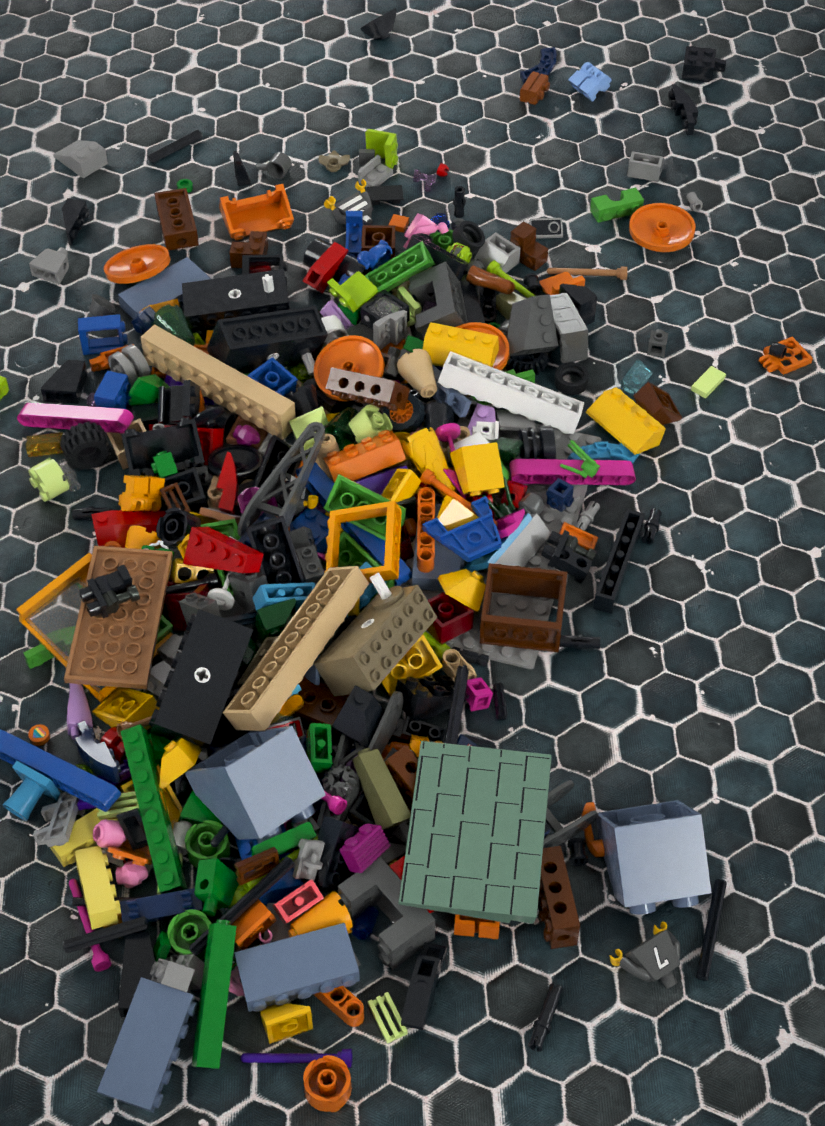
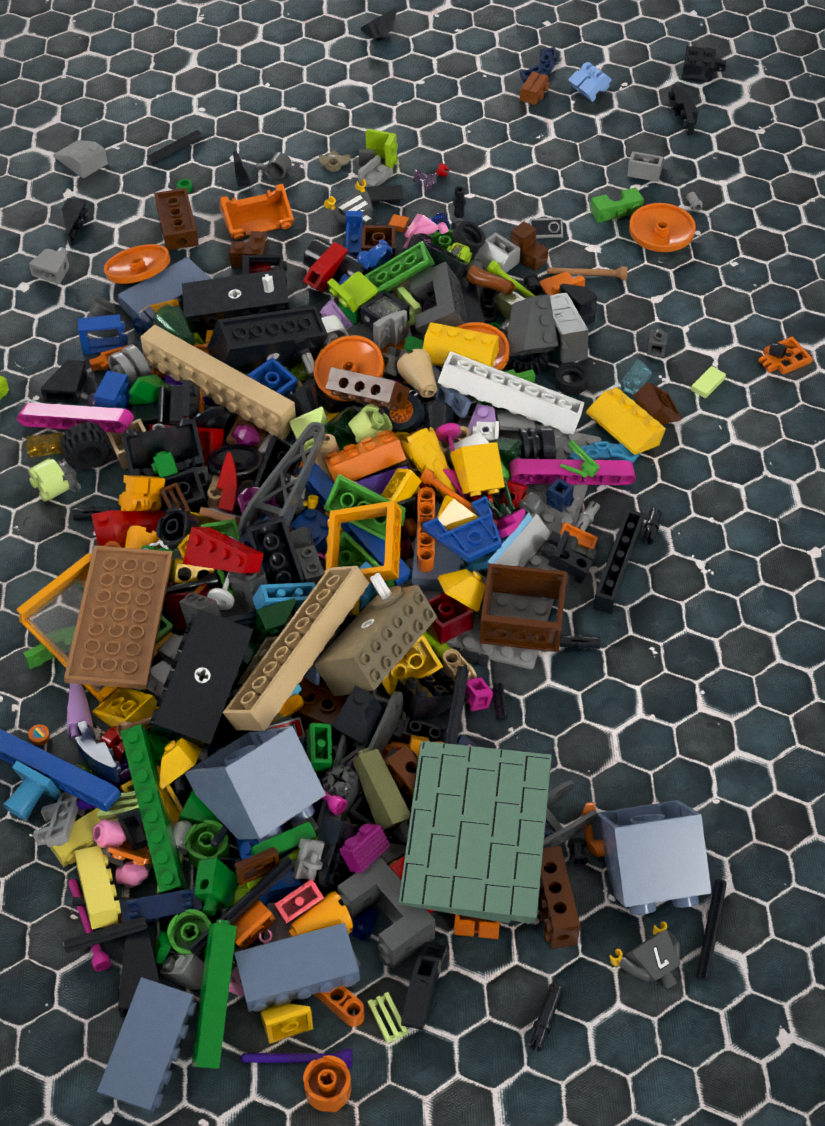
black hips [79,565,140,619] -> none
light grey slope [150,958,195,992] -> none

